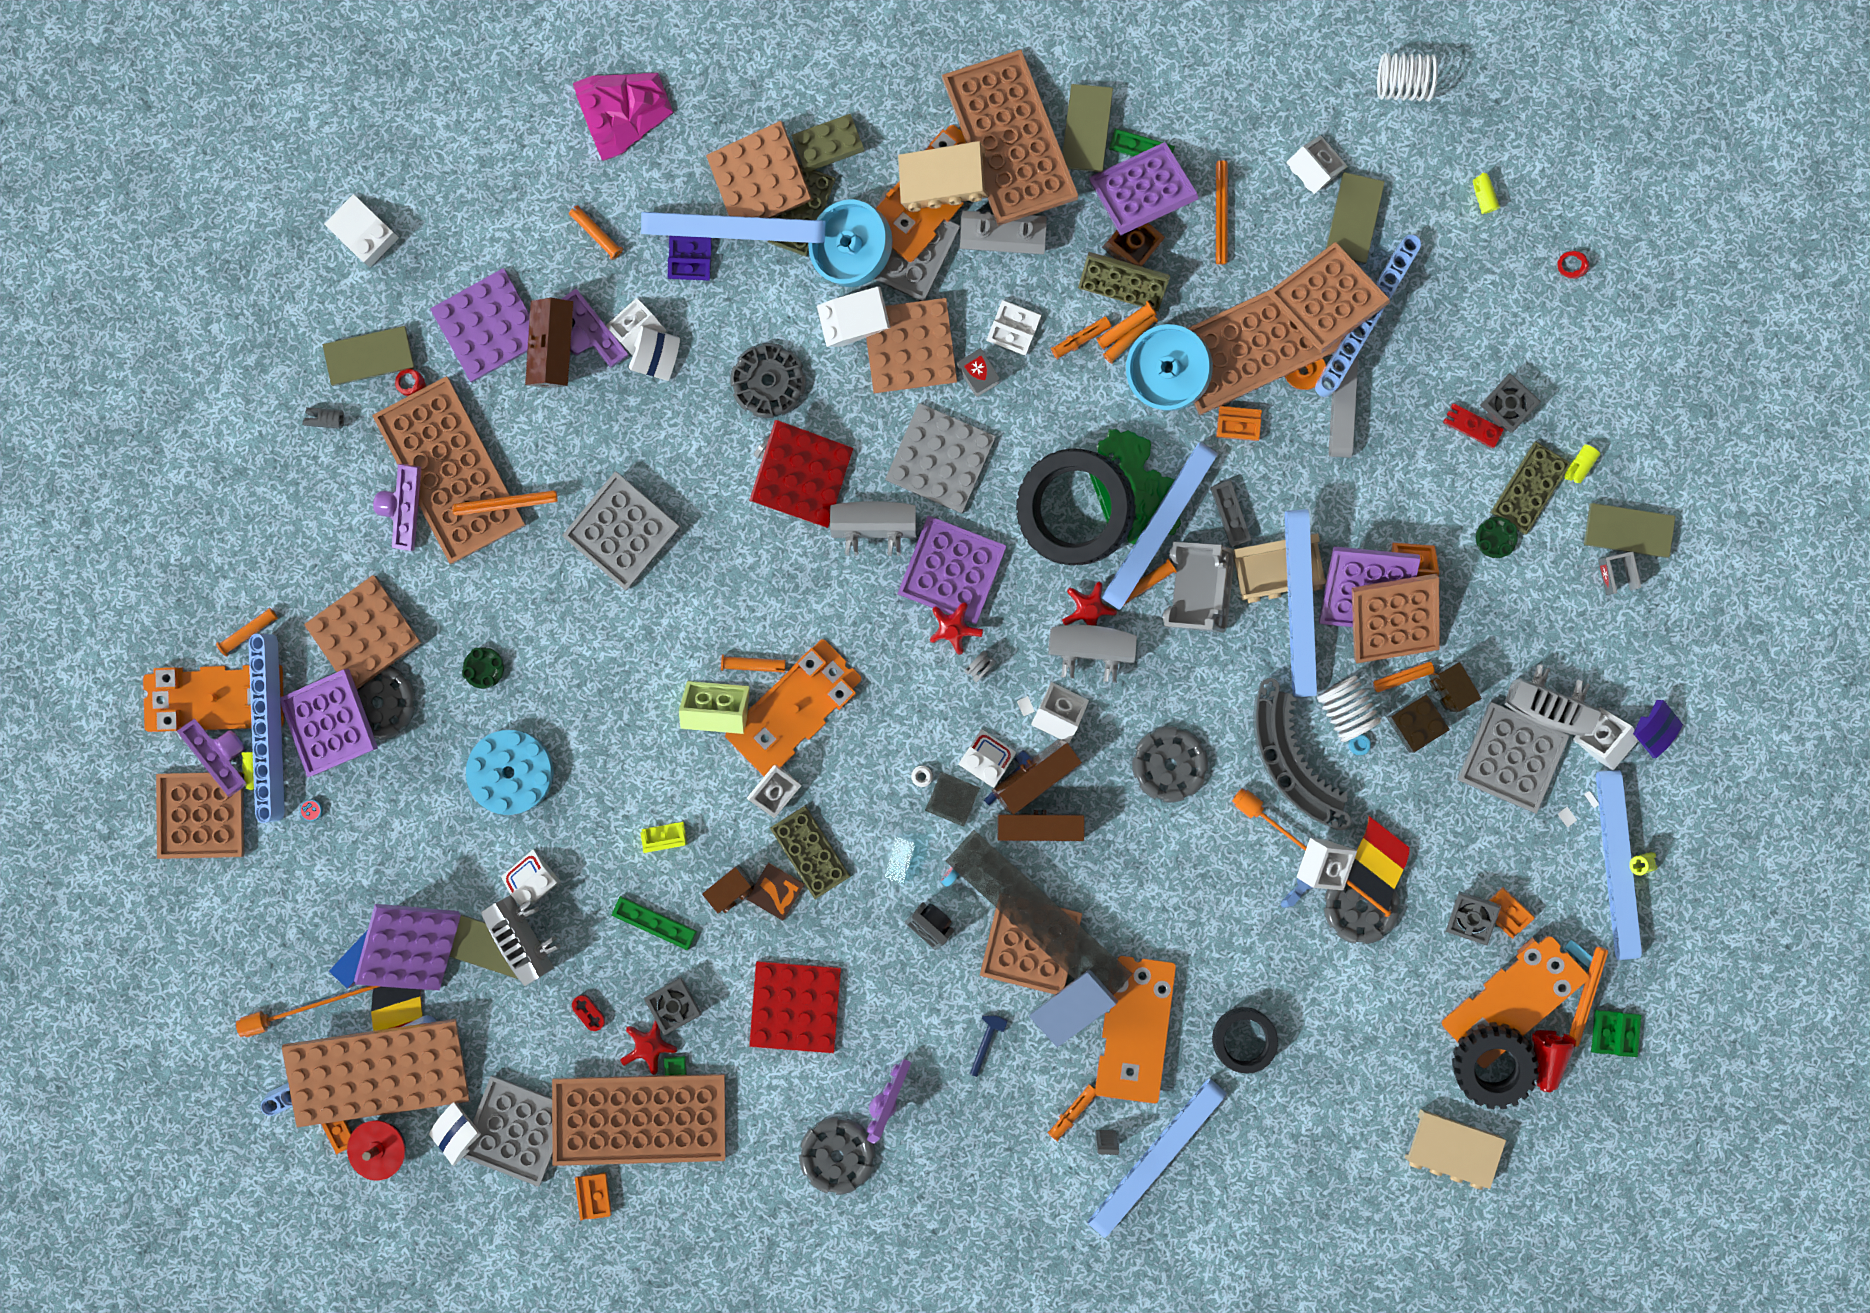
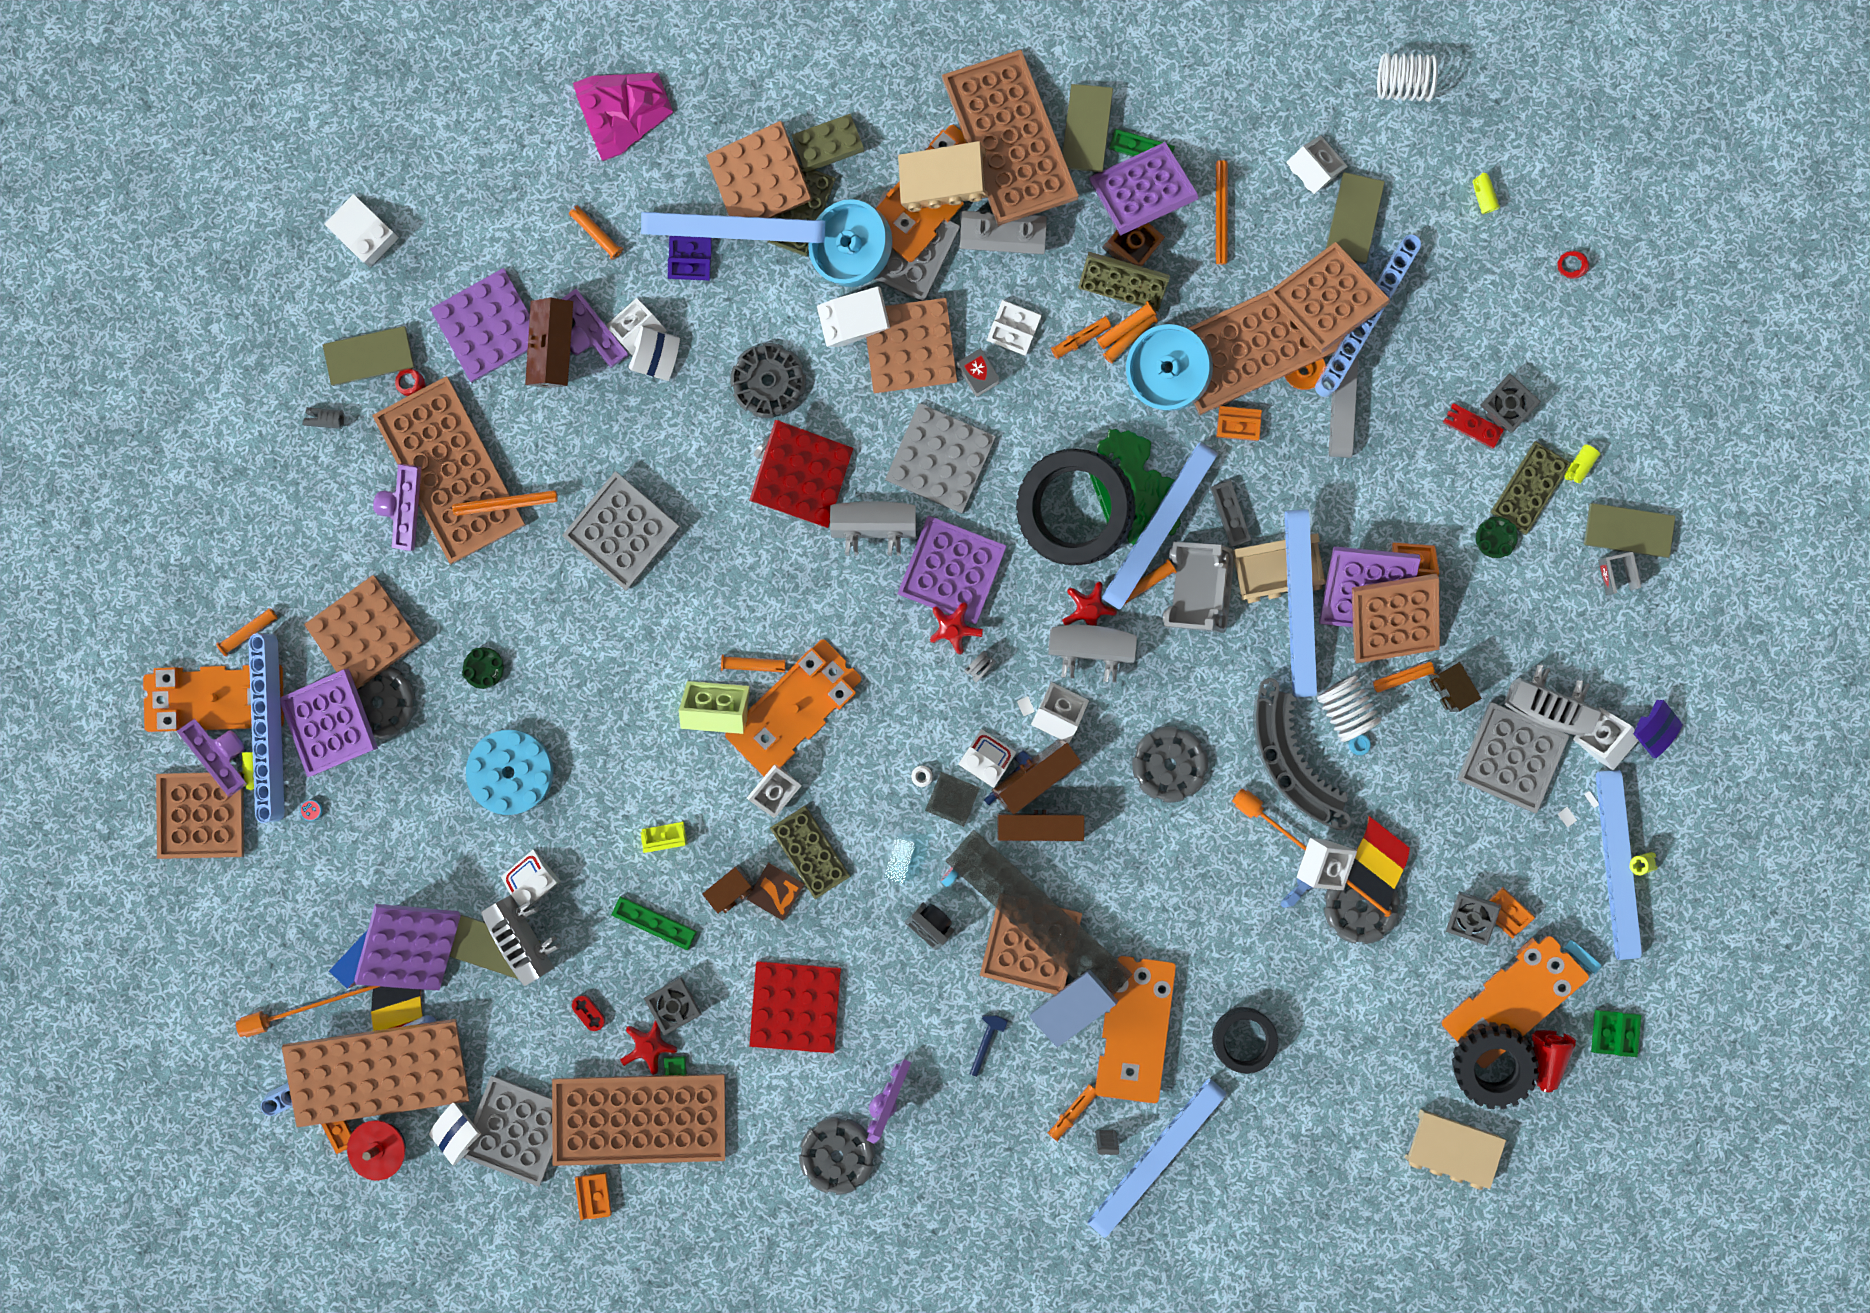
dark brown brick [1386,694,1450,753] -> none
orange axle [1569,947,1608,1047] -> none

